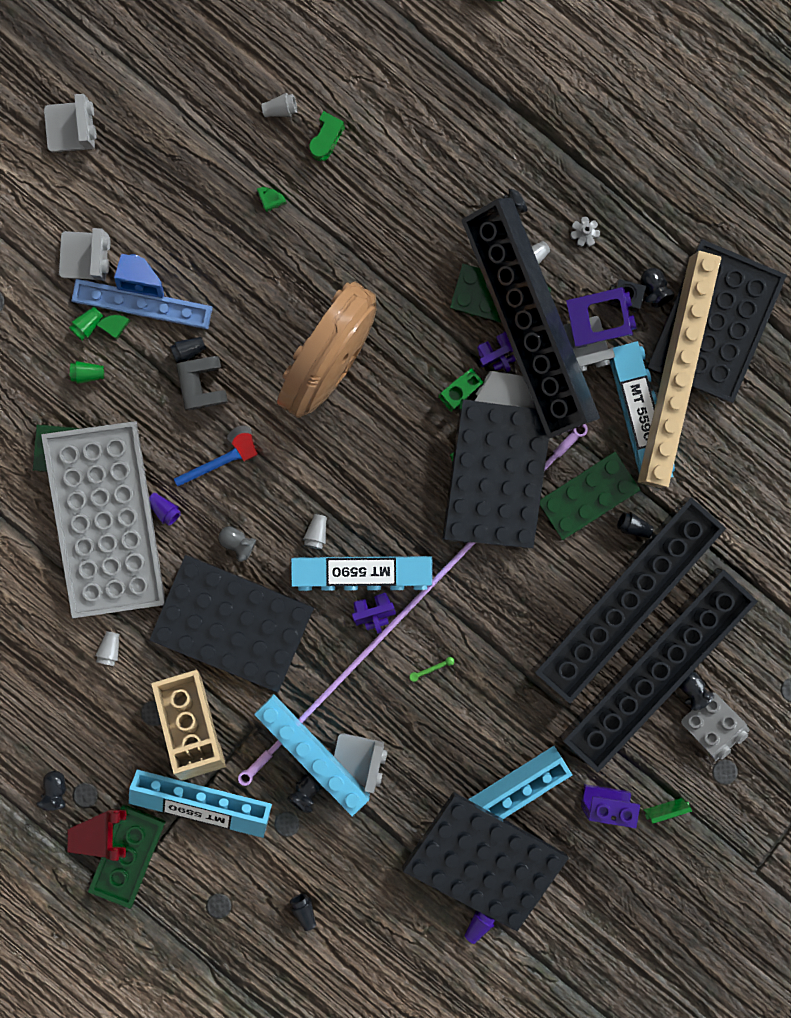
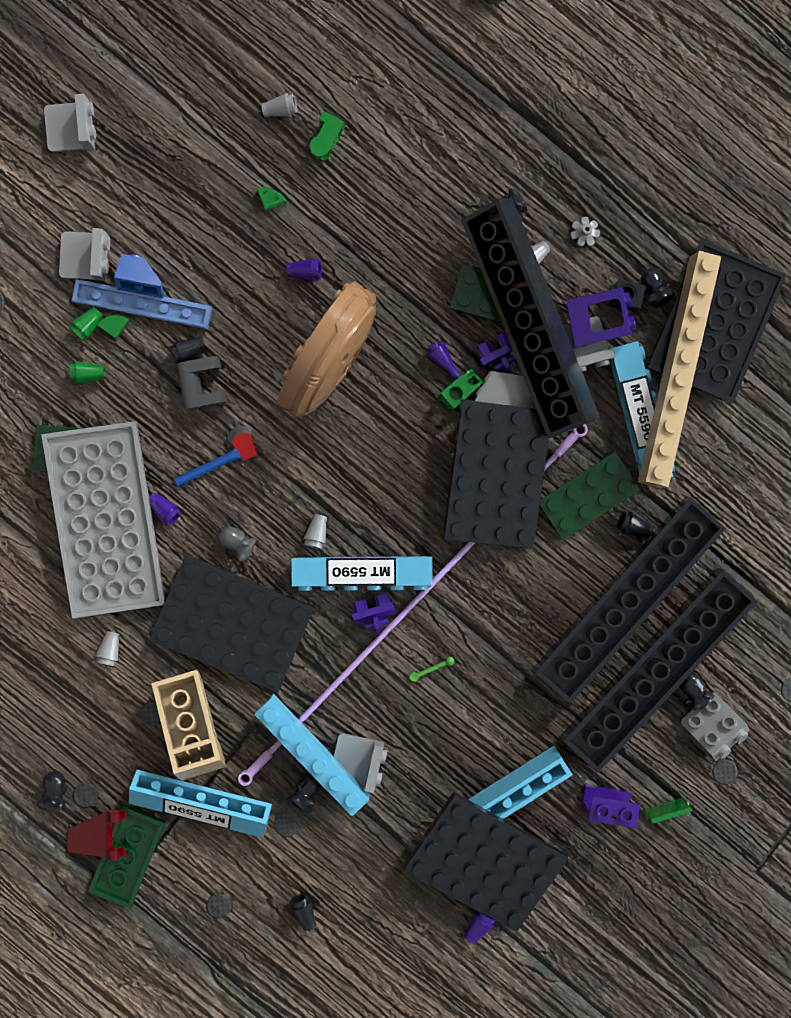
none -> dark purple cone [287,258,322,281]
none -> dark purple cone [426,340,461,381]

